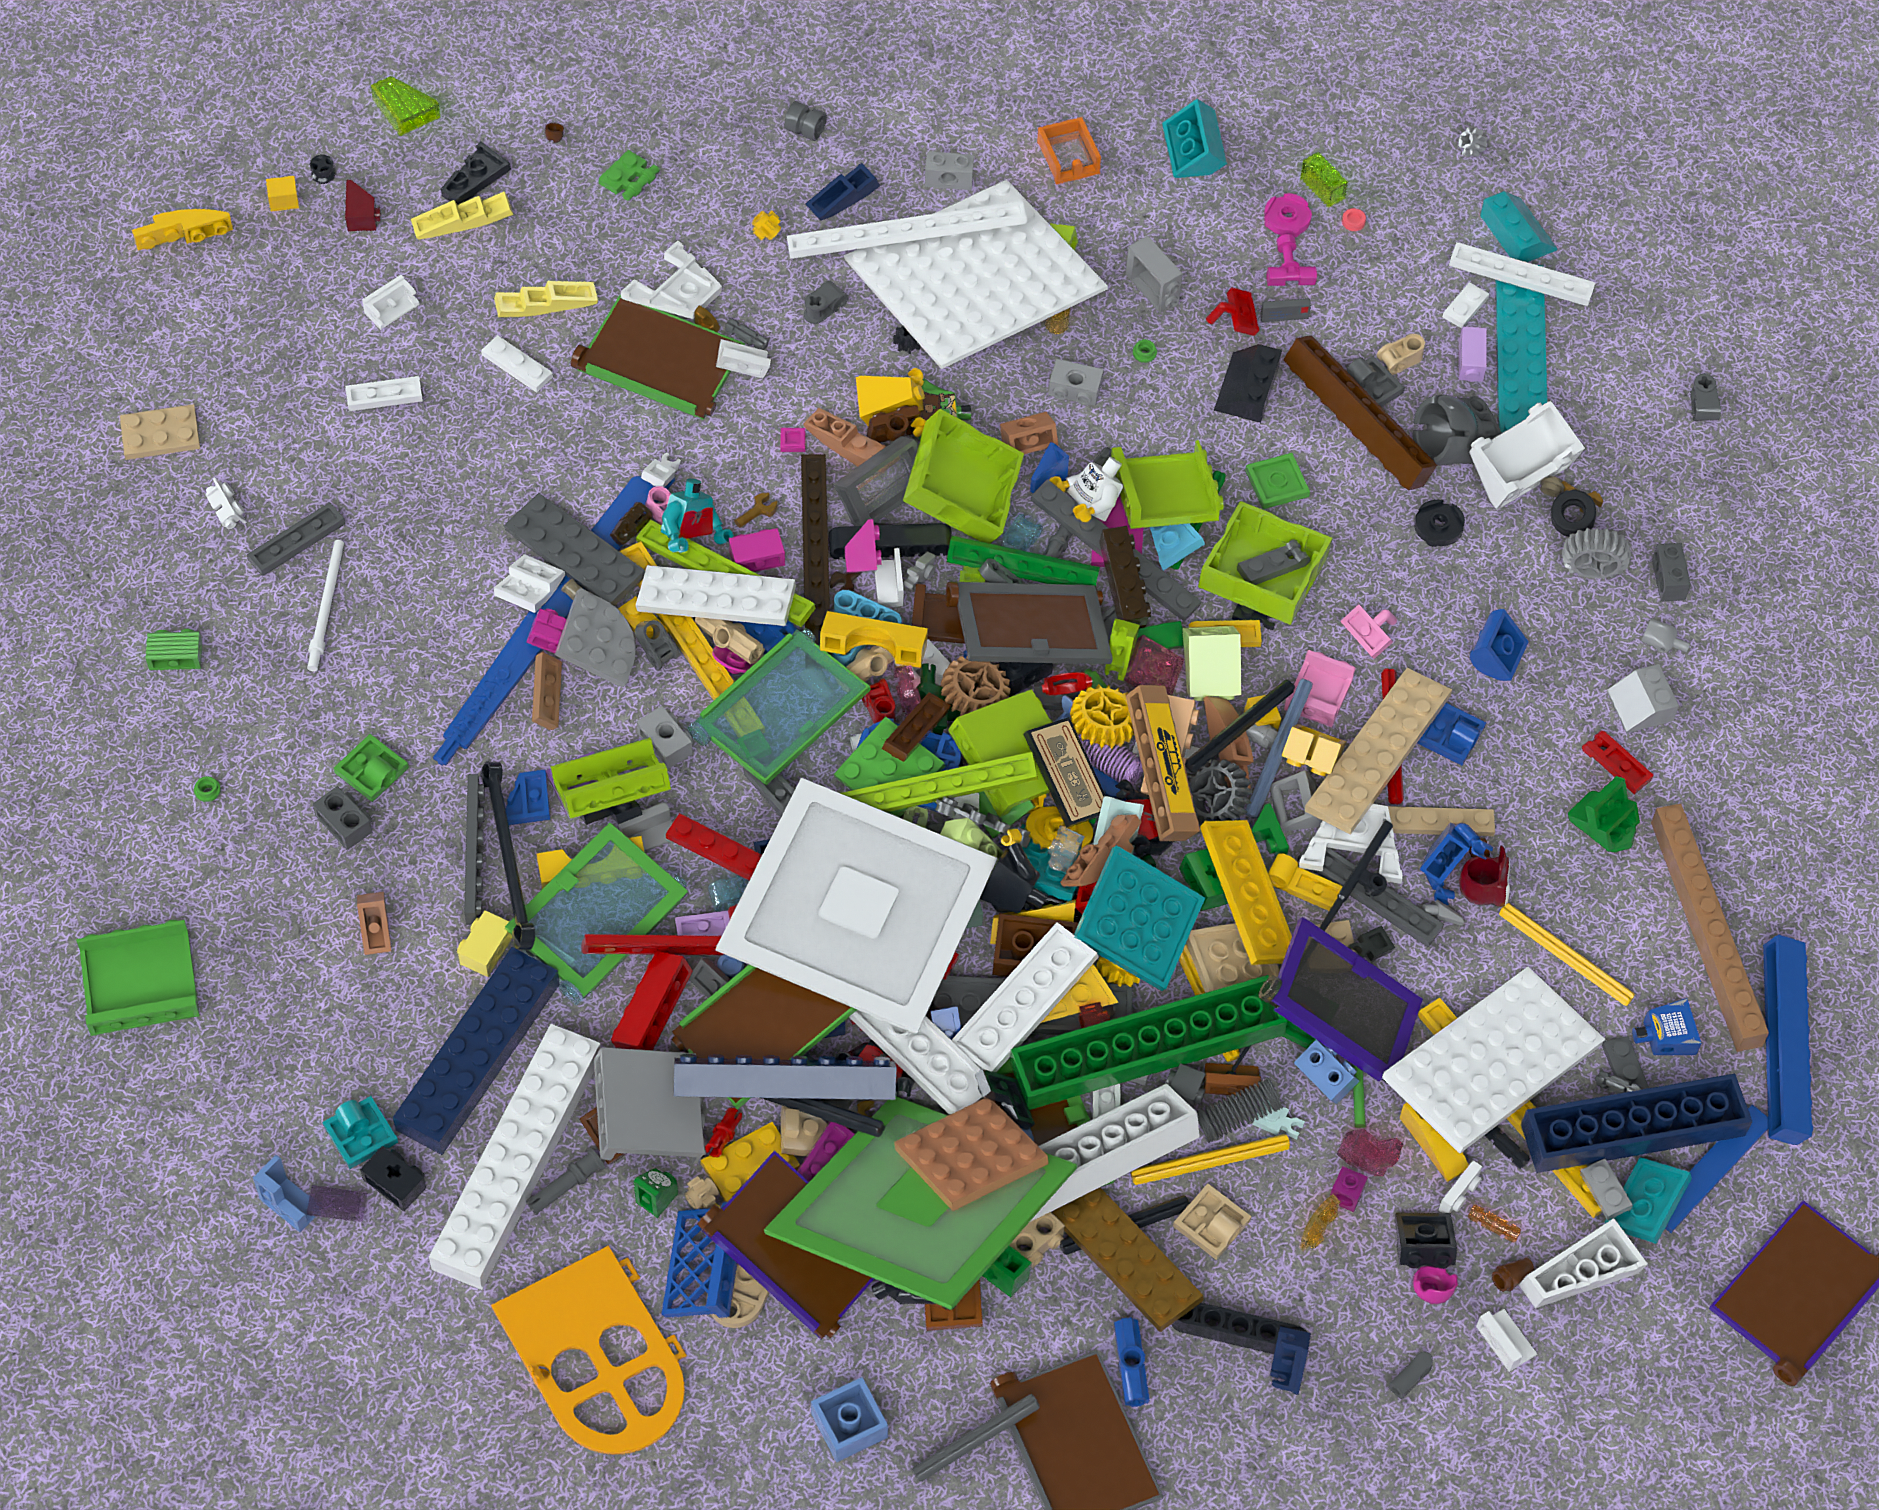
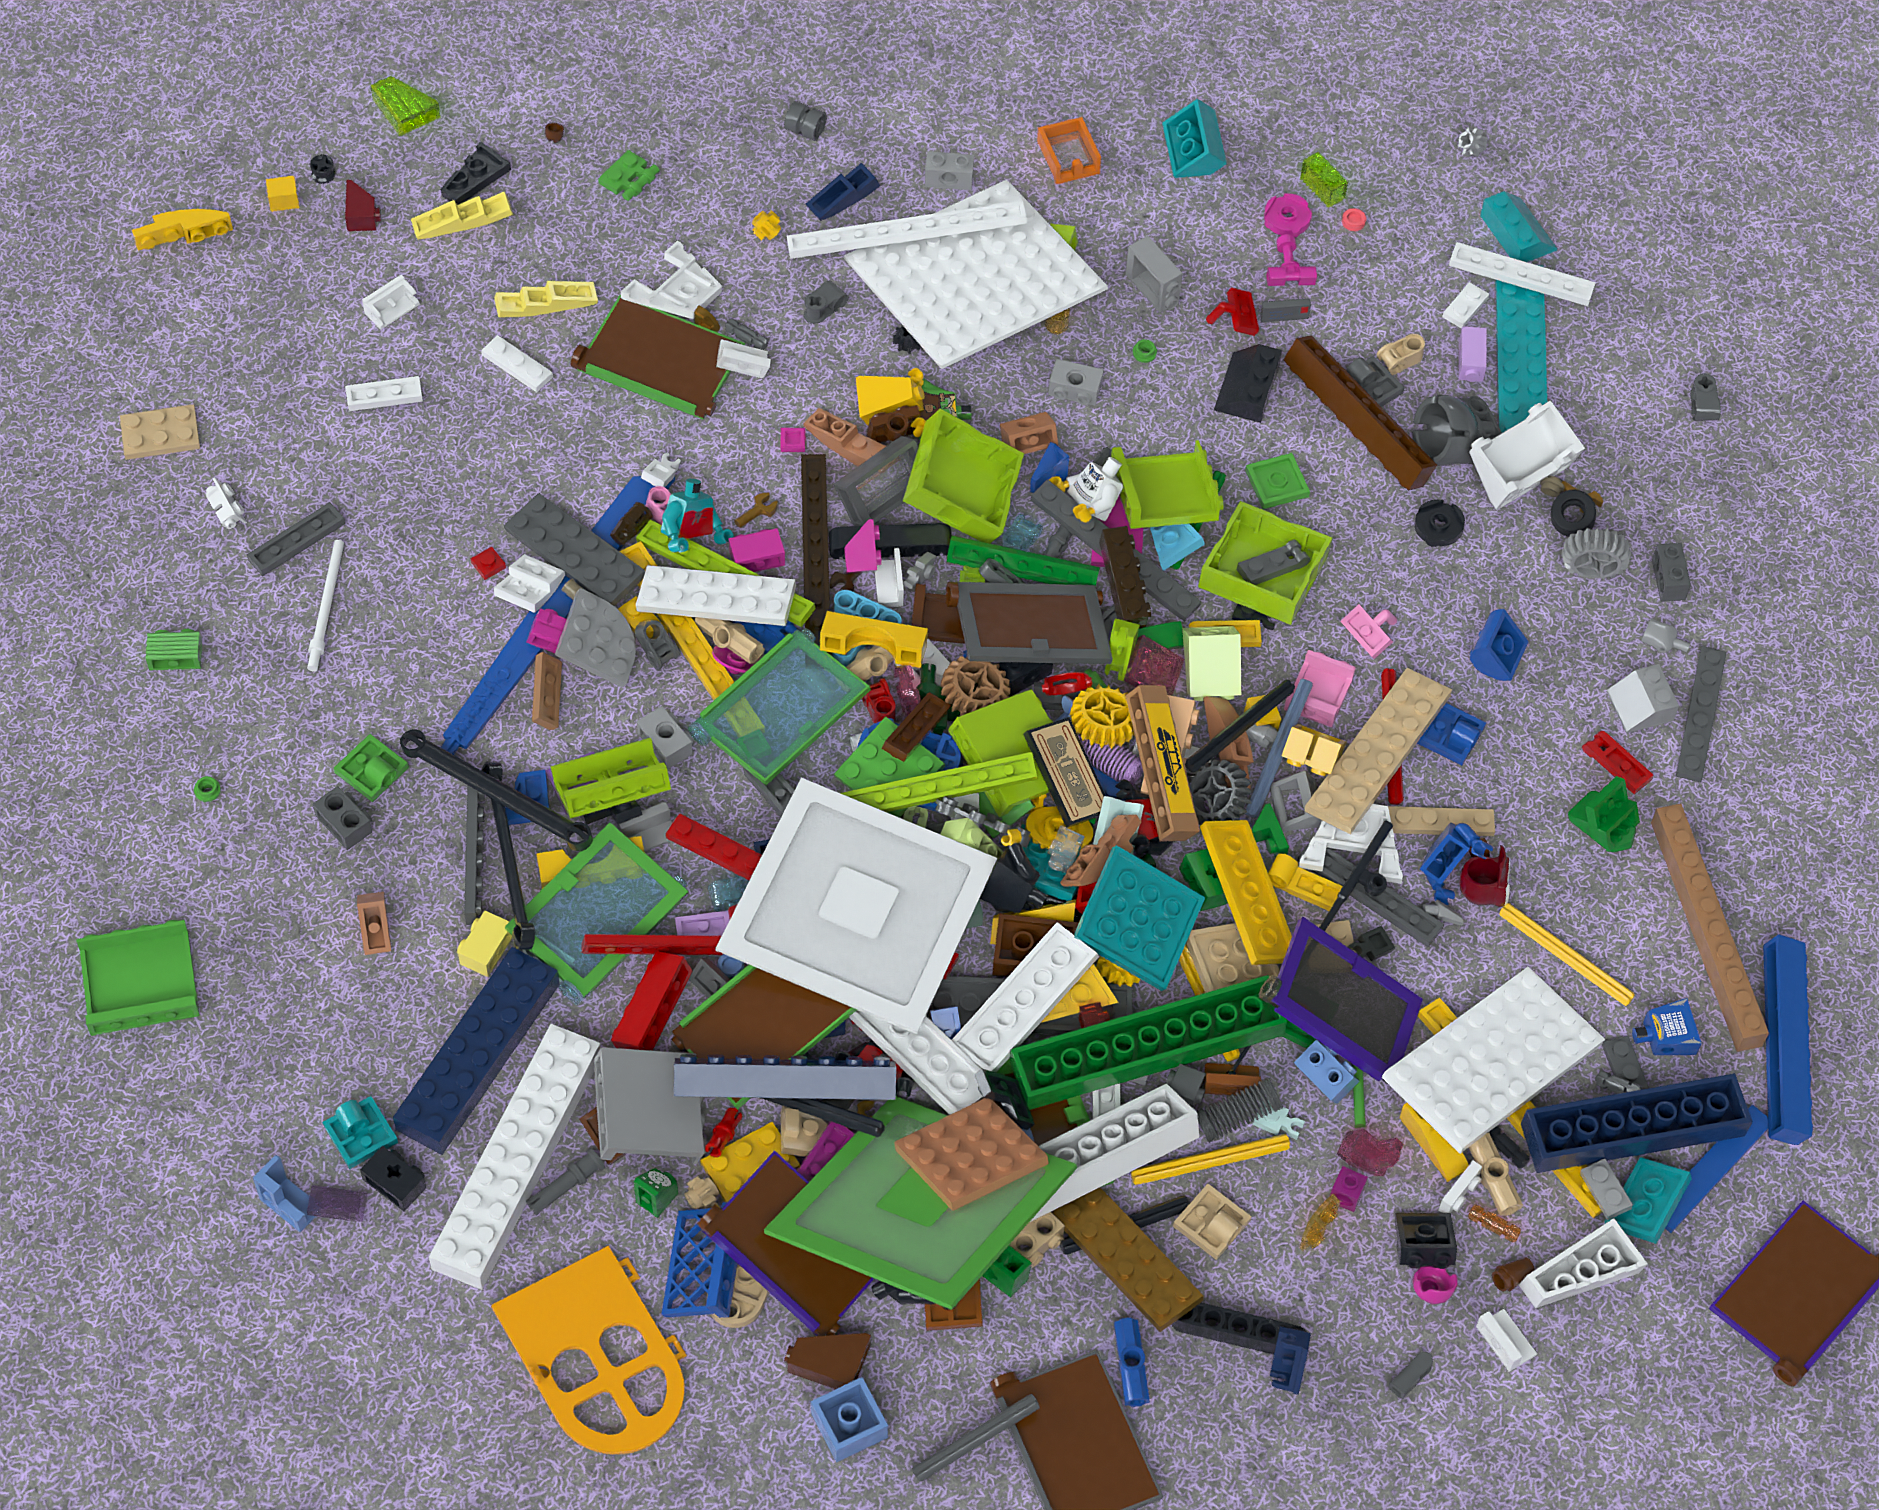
none -> black piece [400,729,593,851]
none -> red plate [470,546,506,580]
none -> reddish brown slope [784,1333,871,1390]
none -> tan piece [1468,1133,1523,1216]
none -> dark grey plate [1675,646,1727,783]

